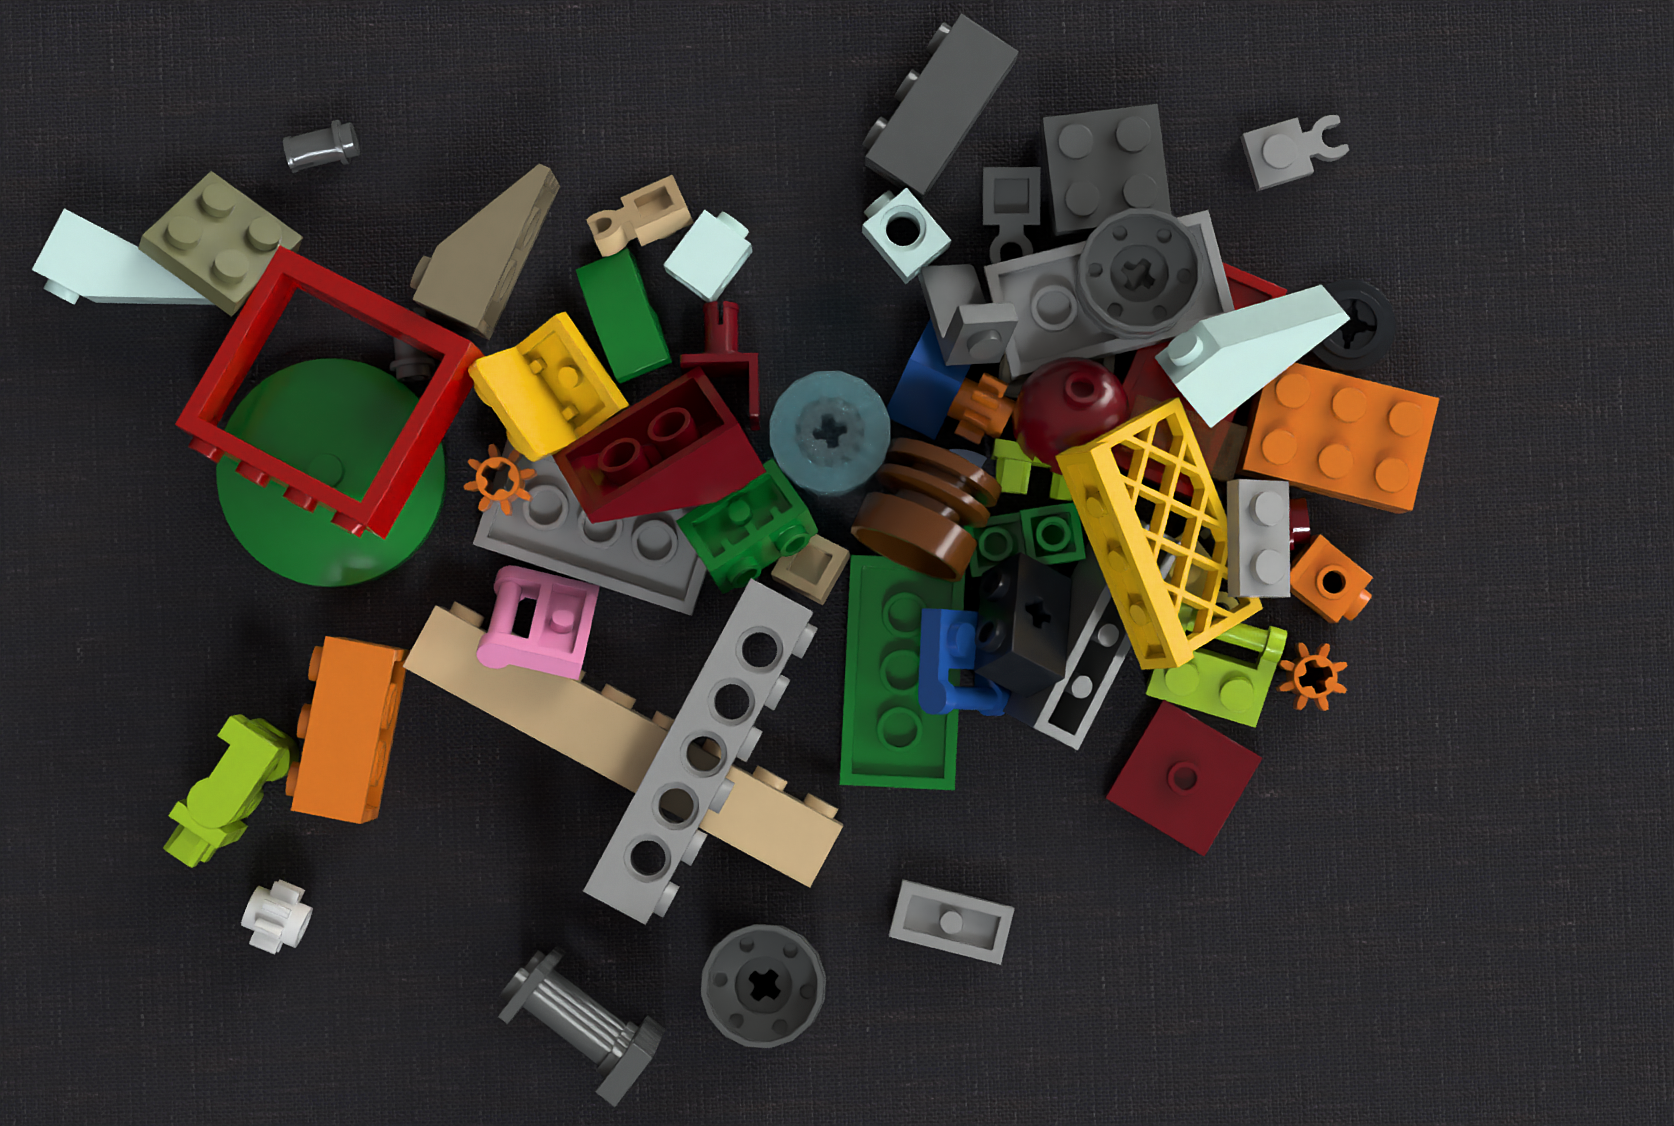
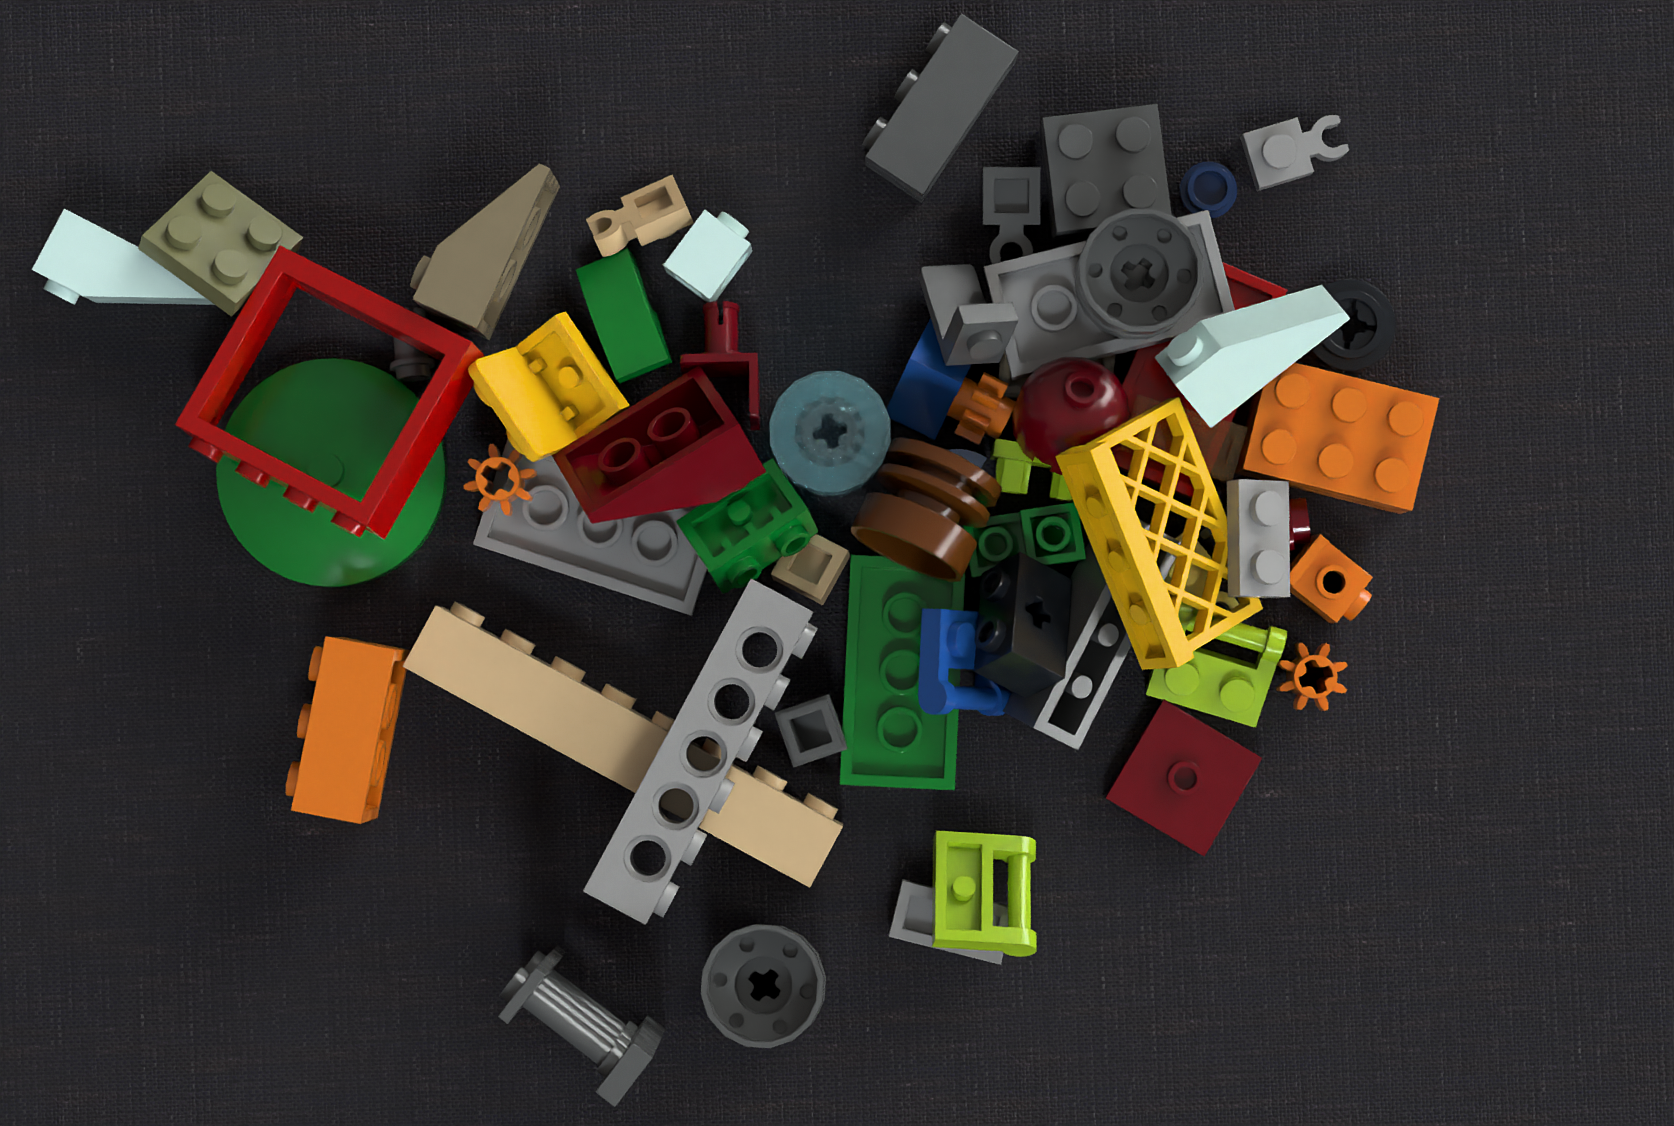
lime hips [163,714,299,868] -> none
white gear [241,879,313,955] -> none
dark grey pin [283,120,360,173] -> none
bright pink plate [476,565,600,680] -> none
light aqua brick [862,188,951,284] -> none
none -> dark grey slope [775,694,848,768]
none -> lime plate [932,830,1037,957]
none -> dark blue plate [1179,162,1237,219]

